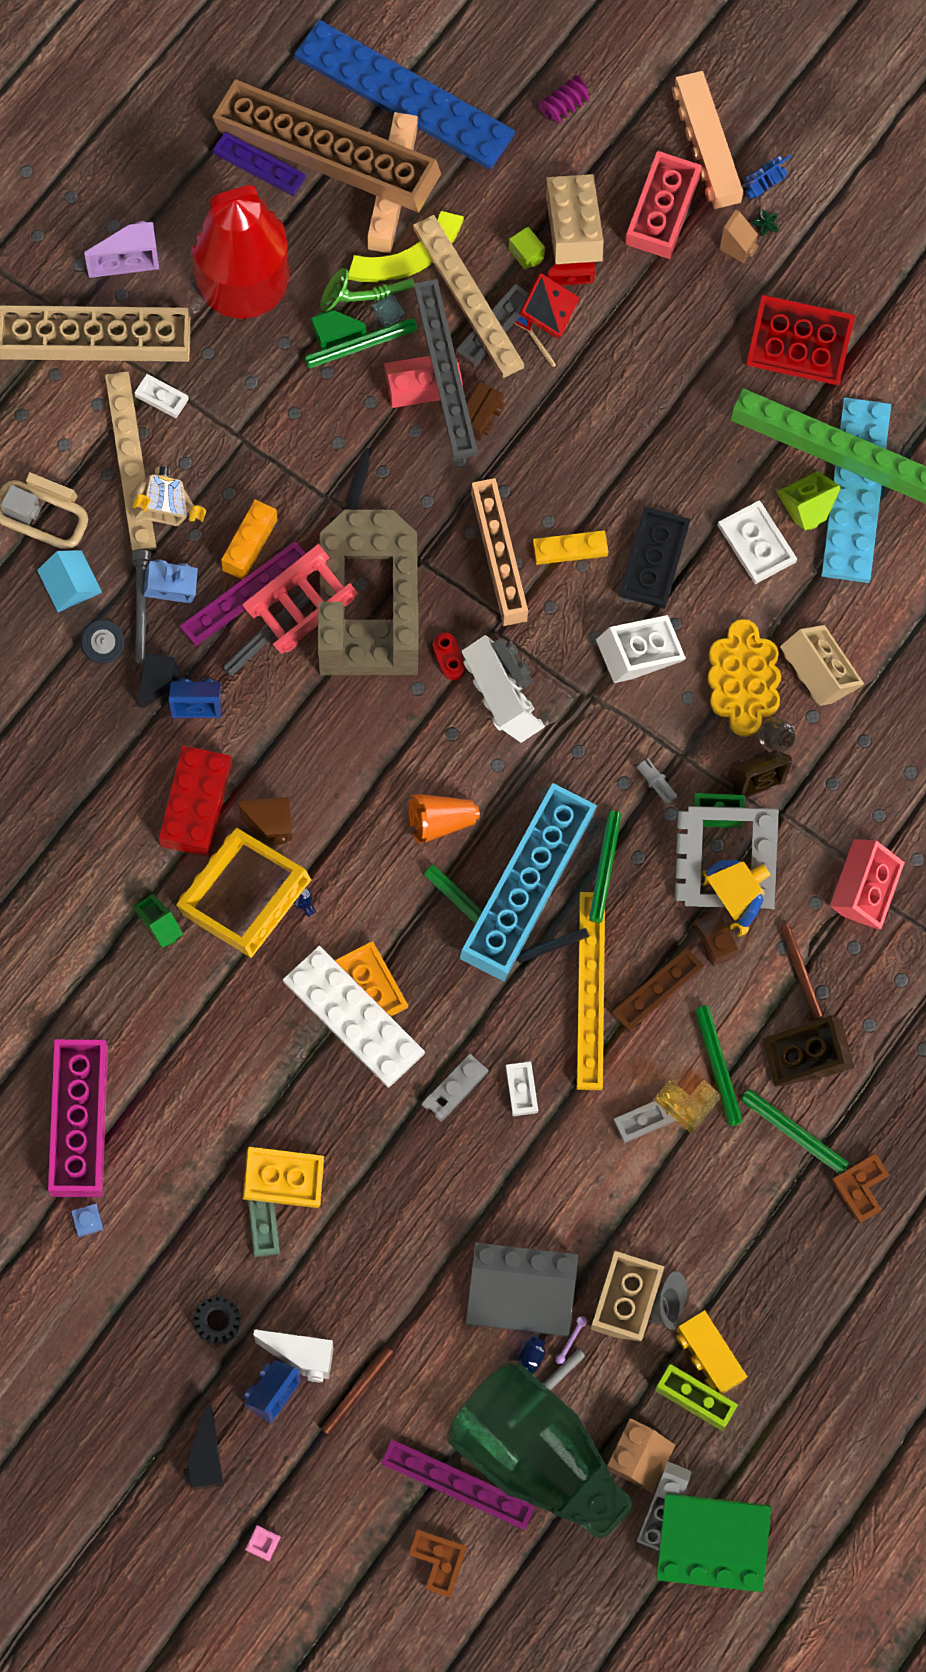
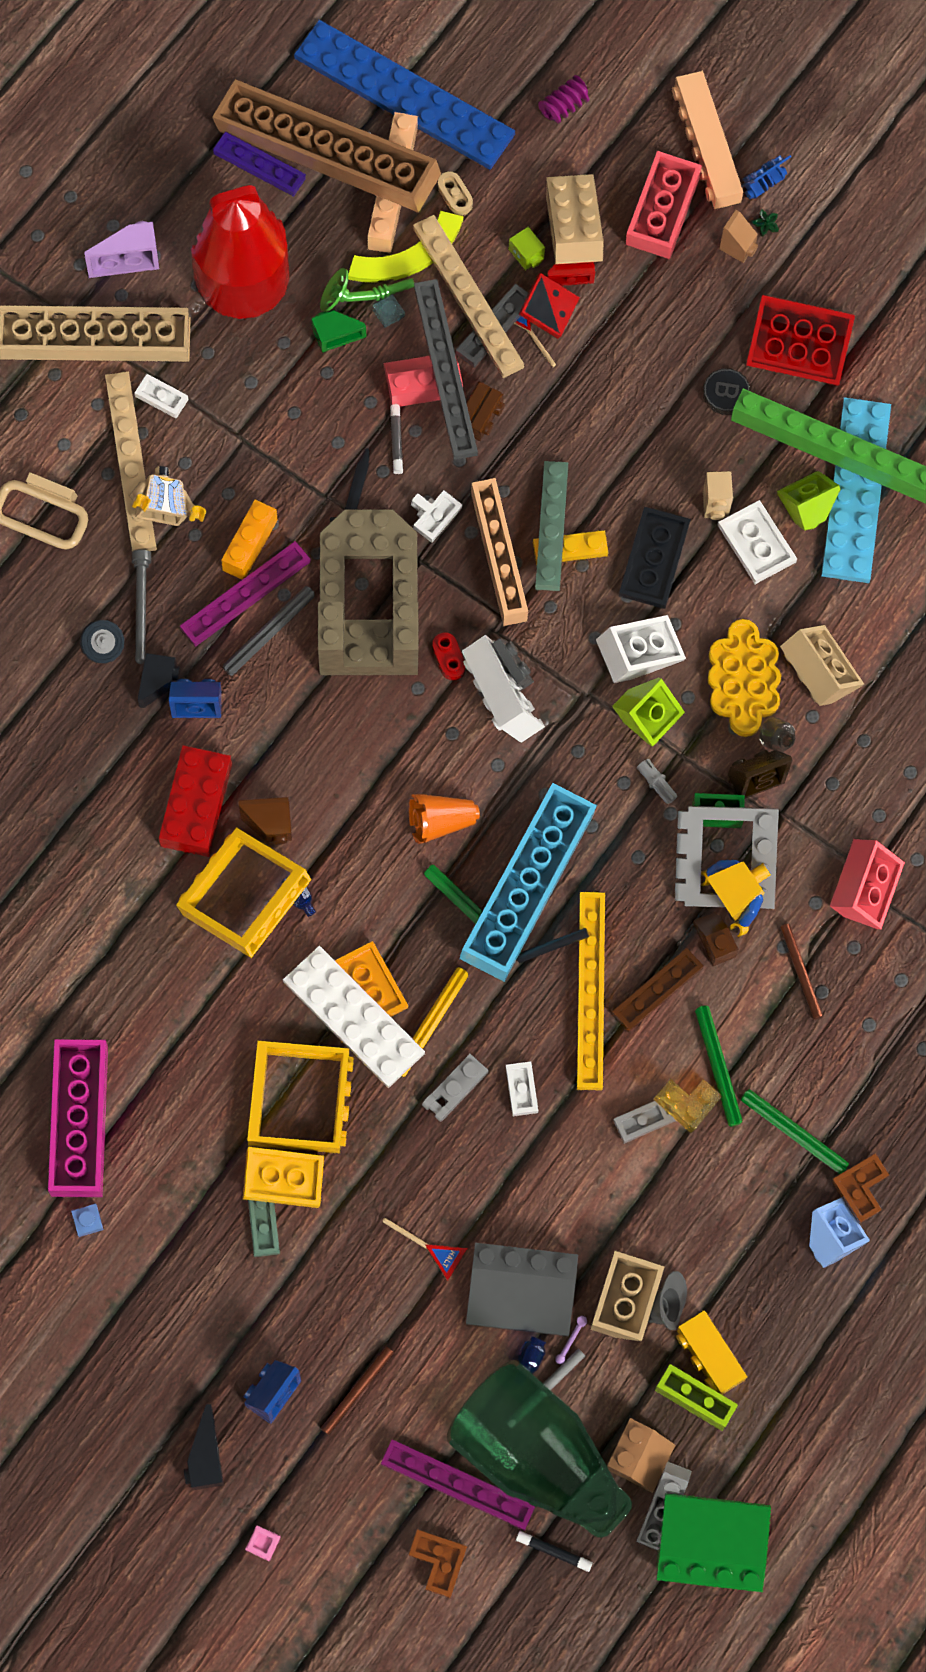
light grey brick [0,485,41,526] -> none
medium azure slope [37,550,102,612] -> none
green slope [132,894,183,948] -> none
medium blue brick [143,560,198,603] -> none
black tyre [194,1296,241,1345] -> none
coral fence [242,544,358,654] -> none
white slope [254,1330,333,1382] -> none
green axle [305,318,417,368] -> none
green axle [589,810,621,923] -> none
dark brown slope [763,1015,854,1087] -> none
none -> yellow window [247,1041,354,1153]
none -> piece [382,1218,467,1281]
none -> flat silver bar [390,404,403,474]
none -> yellow axle [402,967,468,1077]
none -> white hinge [411,490,462,543]
none -> tan plate [438,172,473,216]
none -> black bar [516,1531,593,1572]
none -> sand green plate [535,461,568,591]
none -> lime slope [612,678,685,746]
none -> black tile [703,368,750,415]
none -> tan brick [703,472,733,520]
none -> light blue slope [809,1198,870,1268]

